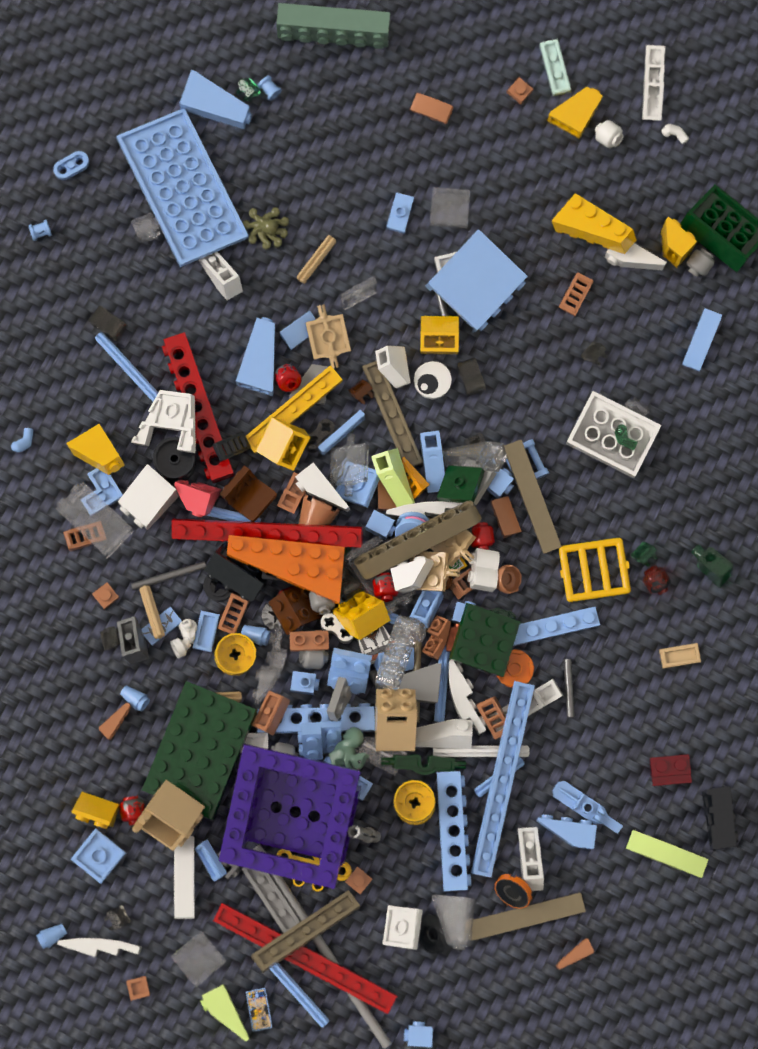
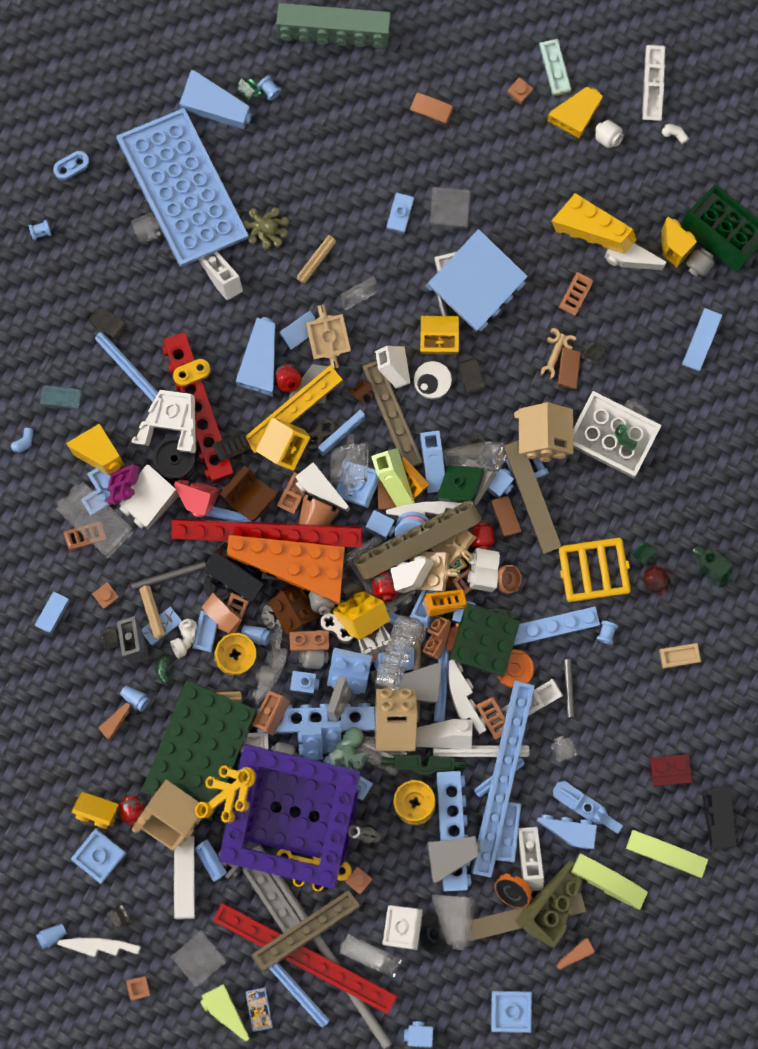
none -> light blue slope [35,591,70,634]
none -> clear light blue plate [40,385,81,410]
none -> magenta plate [106,464,139,505]
none -> clear green arm [155,655,171,685]
none -> yellow plate [173,359,210,387]
none -> yellow plant [195,766,256,823]
none -> nougat slope [201,593,242,634]
none -> clear slope [340,935,402,978]
none -> light orange slope [424,589,467,617]
none -> light grey slope [428,836,481,883]
none -> light blue plate [491,991,532,1033]
none -> light blue tile [495,802,521,863]
none -> tan container [514,402,573,462]
none -> olive wedge [516,861,583,947]
none -> tan bar [540,328,576,380]
none -> clear brick [550,735,577,764]
none -> nougat slope [557,348,581,389]
none -> yellowish green slope [571,854,648,910]
none -> light blue bush [596,621,618,645]

